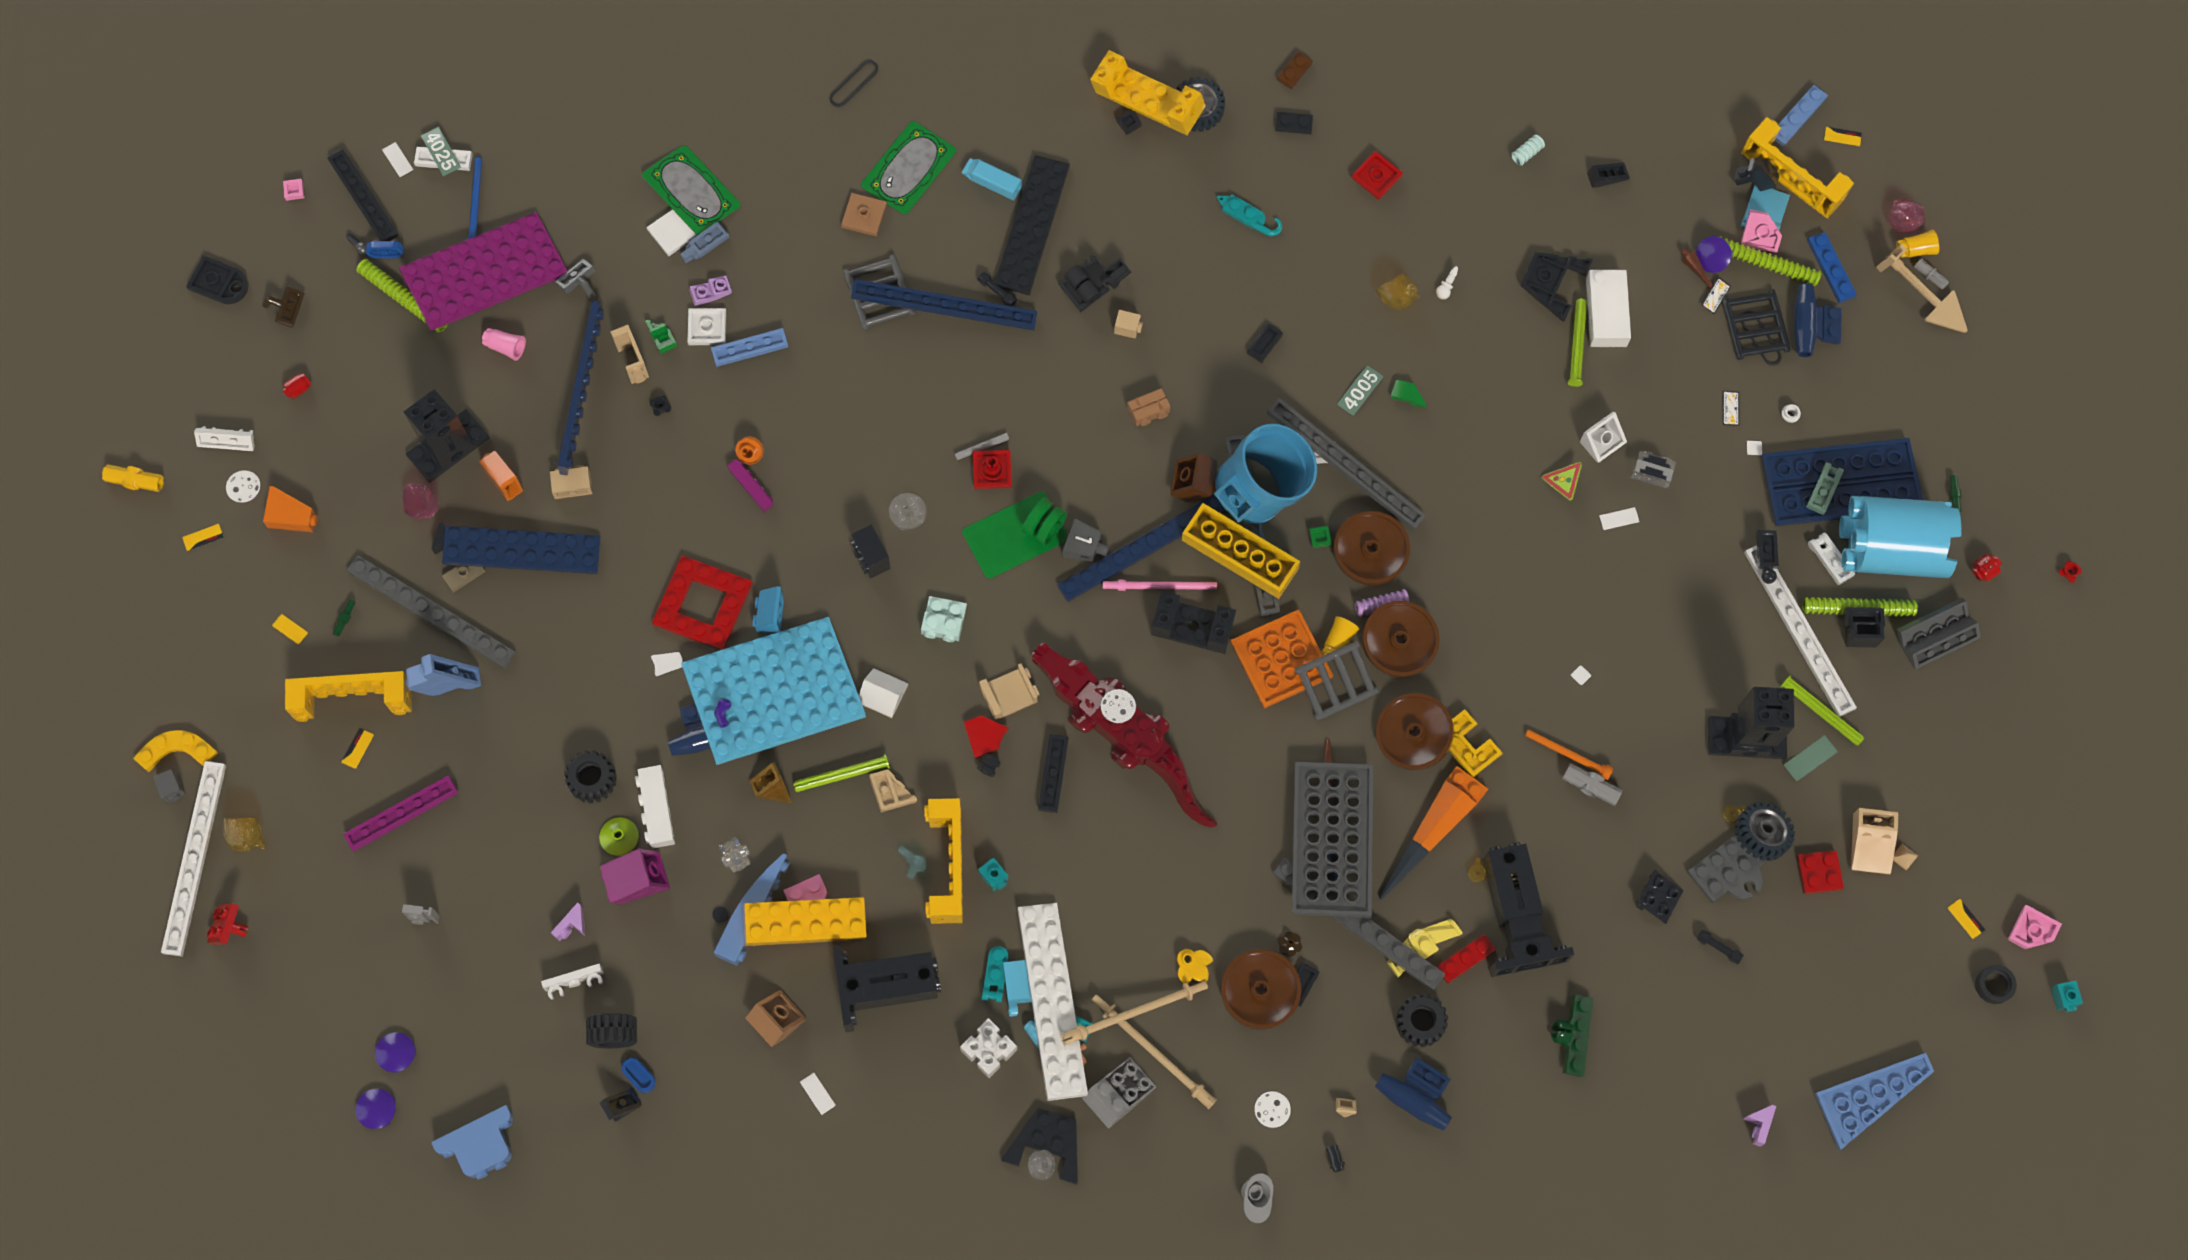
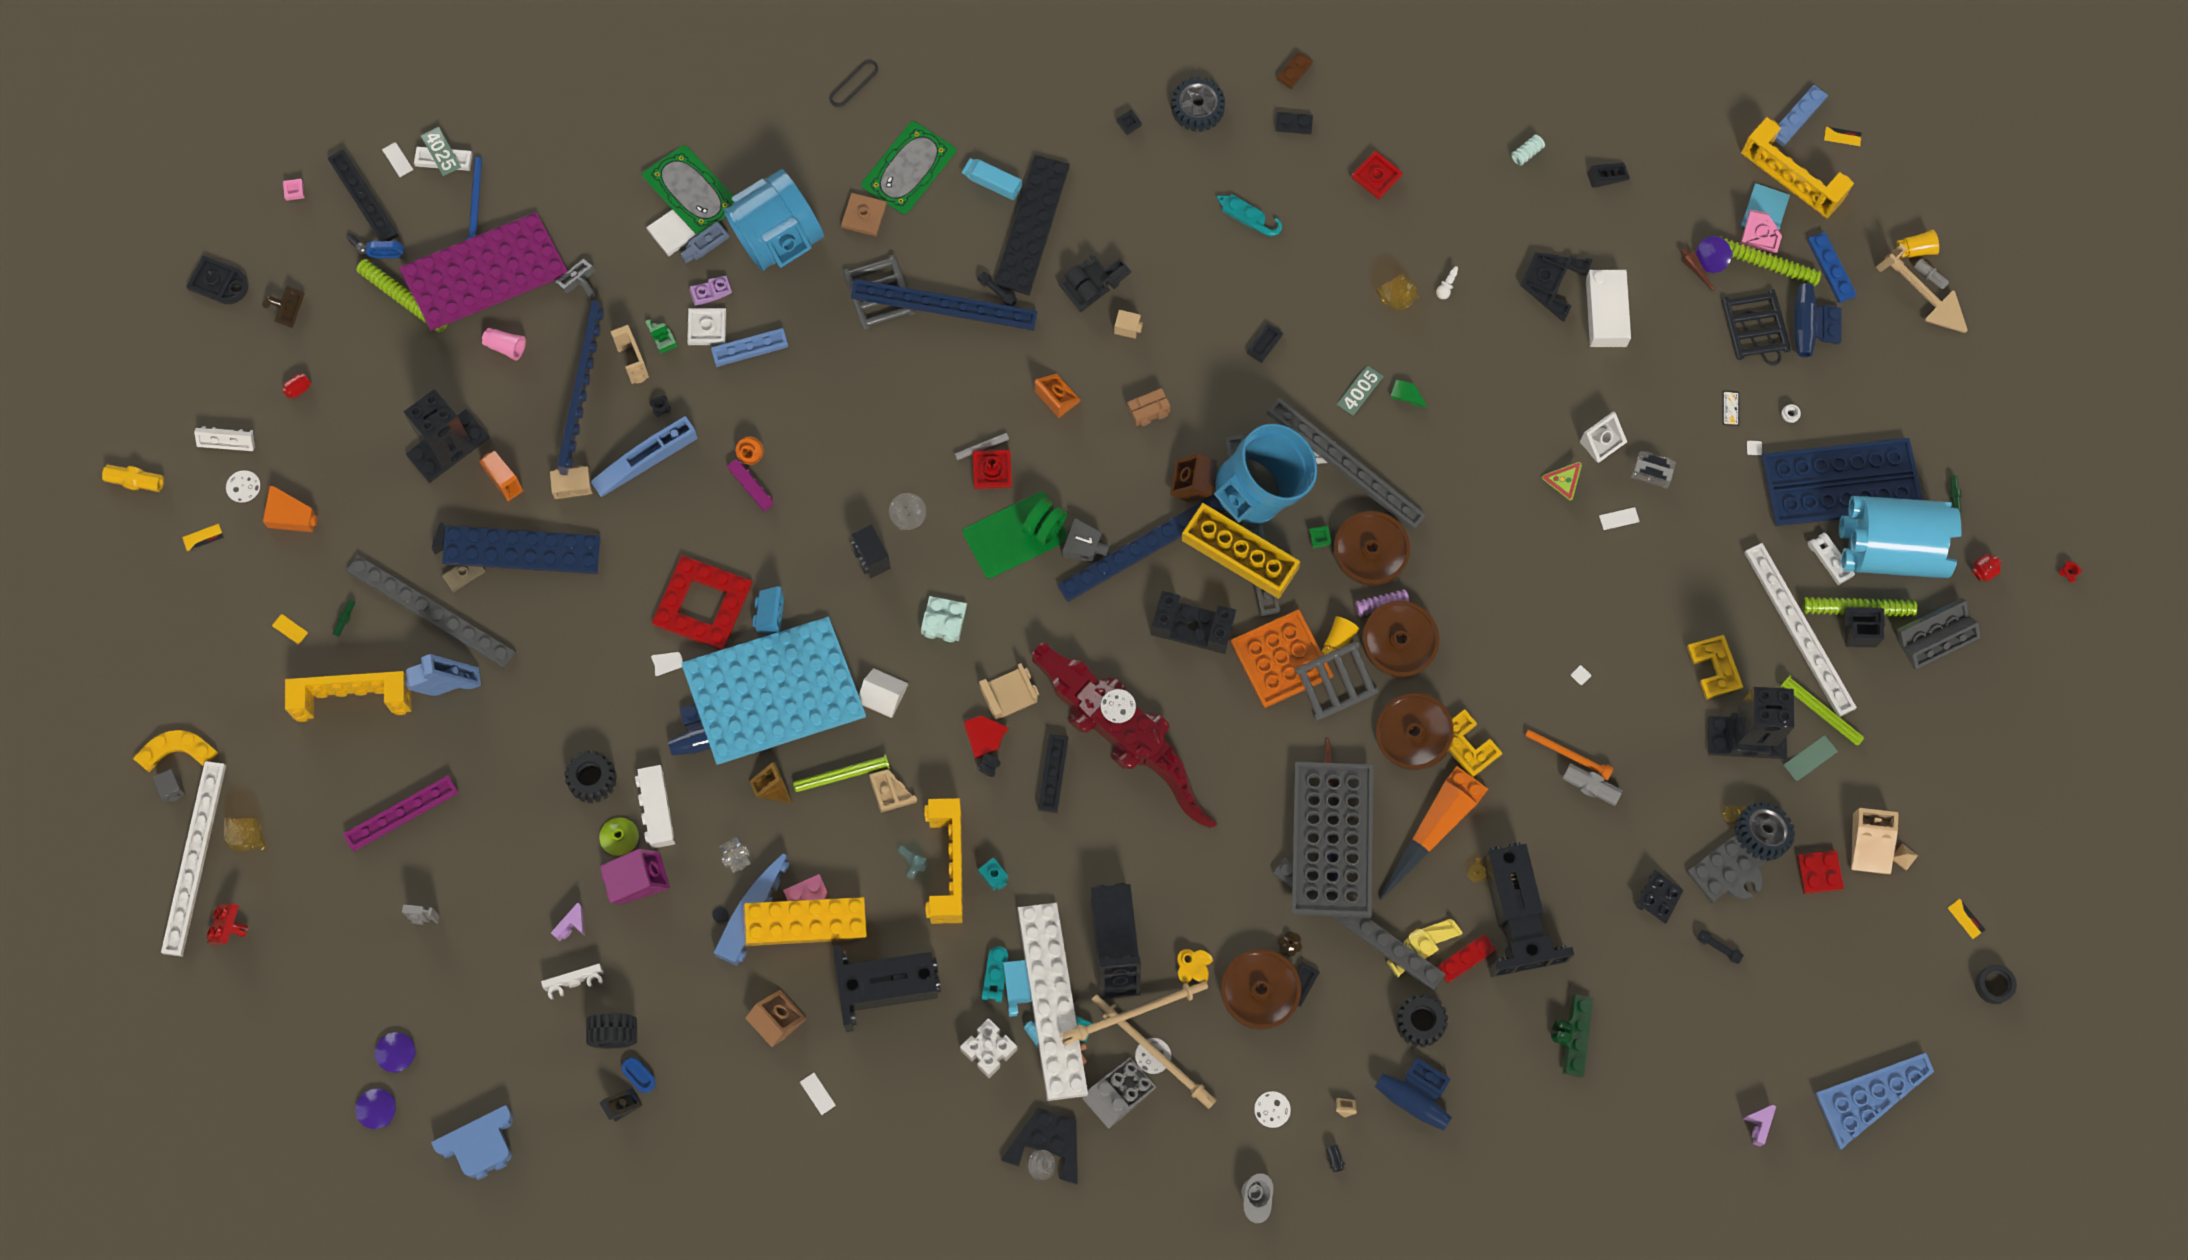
yellow sticker [341,728,374,769] -> none
clear pink hair [402,483,439,520] -> none
dark purple arm [714,699,731,728] -> none
yellow plate [1090,50,1206,135] -> none
bright pink bar [1103,579,1217,591] -> none
lime axle [1568,298,1587,387] -> none
sticker [1702,277,1731,314] -> none
black brick [1734,158,1779,191] -> none
black plate [1756,530,1779,584] -> none
sand green plate [1806,462,1844,515] -> none
clear pink hair [1889,198,1925,233] -> none
bright pink plate [2008,905,2062,949] -> none
teal brick [2051,981,2083,1013] -> none
none -> medium blue slope [591,416,698,497]
none -> dark azure cylinder [723,169,824,272]
none -> orange slope [1035,373,1081,418]
none -> black brick [1091,883,1141,999]
none -> clear sticker [1135,1038,1171,1074]
none -> yellow plate [1687,635,1744,700]

